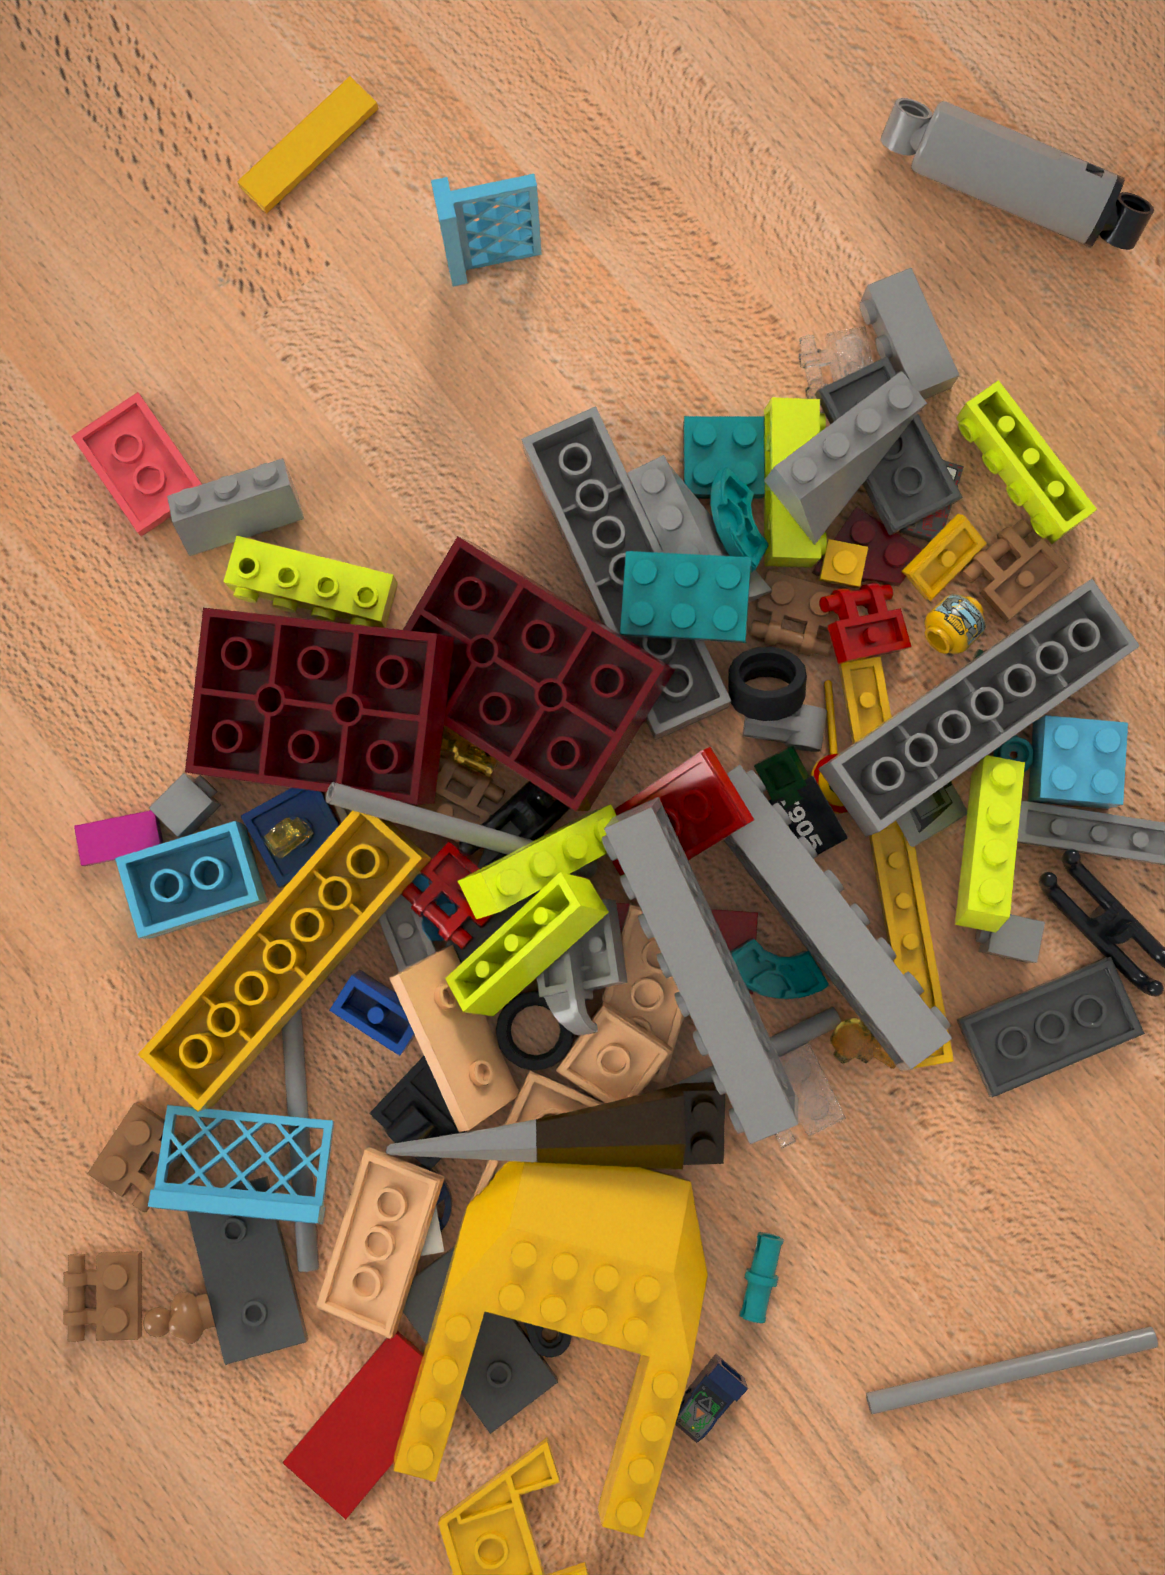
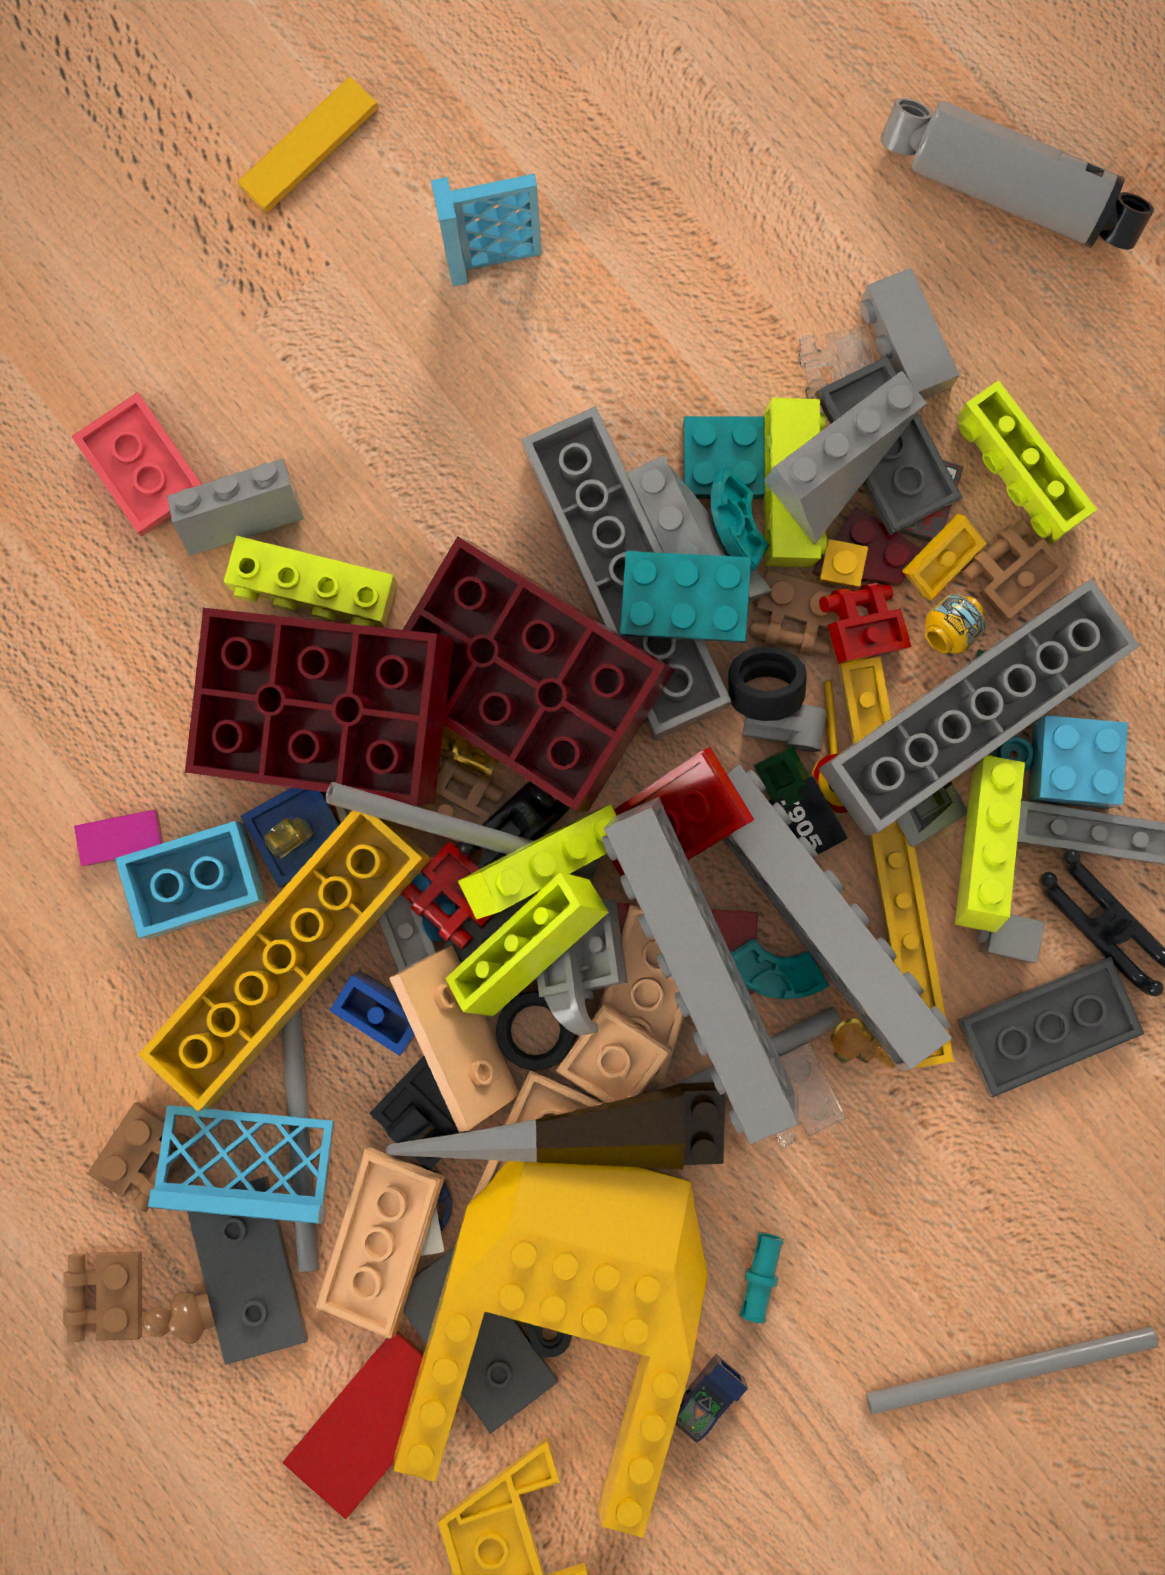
light grey brick [149,773,221,838] -> none

